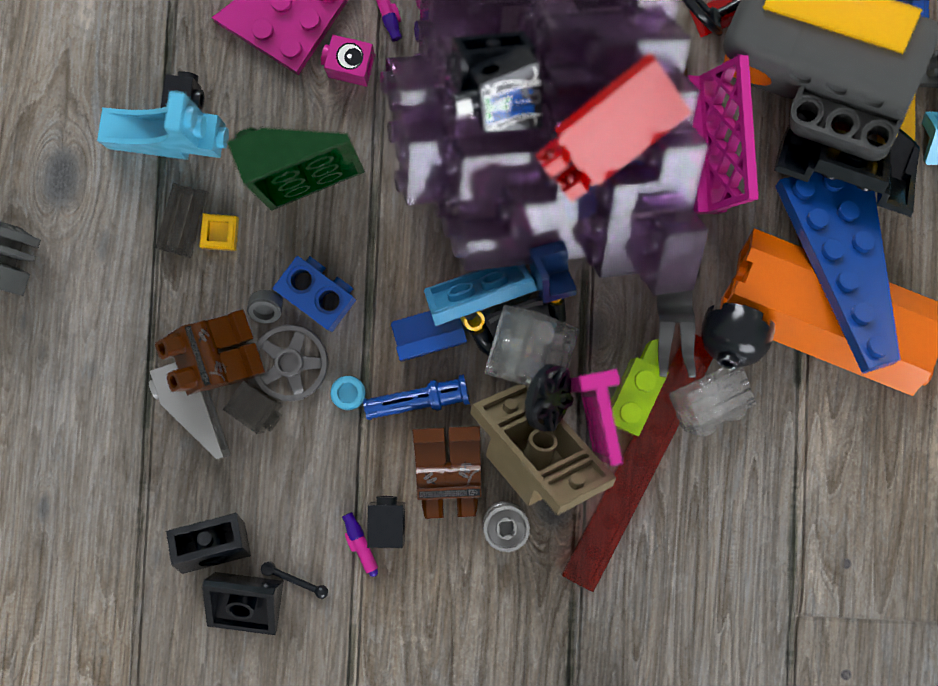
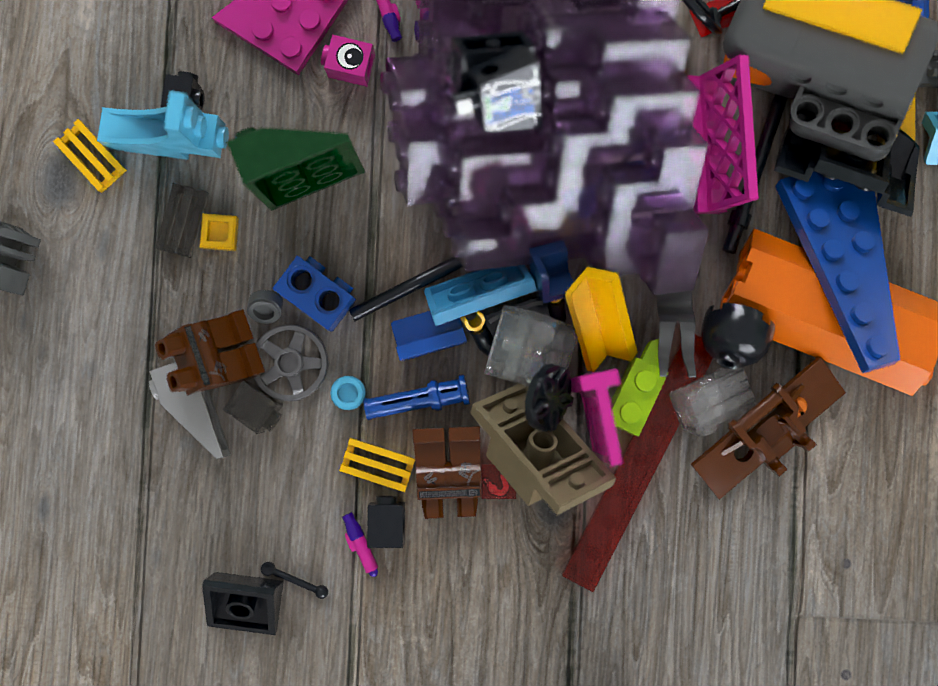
black brick [166,513,251,574] -> none
light grey wheel [483,501,530,552] -> none
tile [535,53,692,202] -> none
none -> yellow tile [53,119,127,193]
none -> yellow tile [339,438,415,492]
none -> black piece [349,248,477,322]
none -> clear red tile [481,464,516,499]
none -> yellow panel [565,267,638,372]
none -> reddish brown piece [691,357,846,500]
none -> black bar [722,94,788,254]

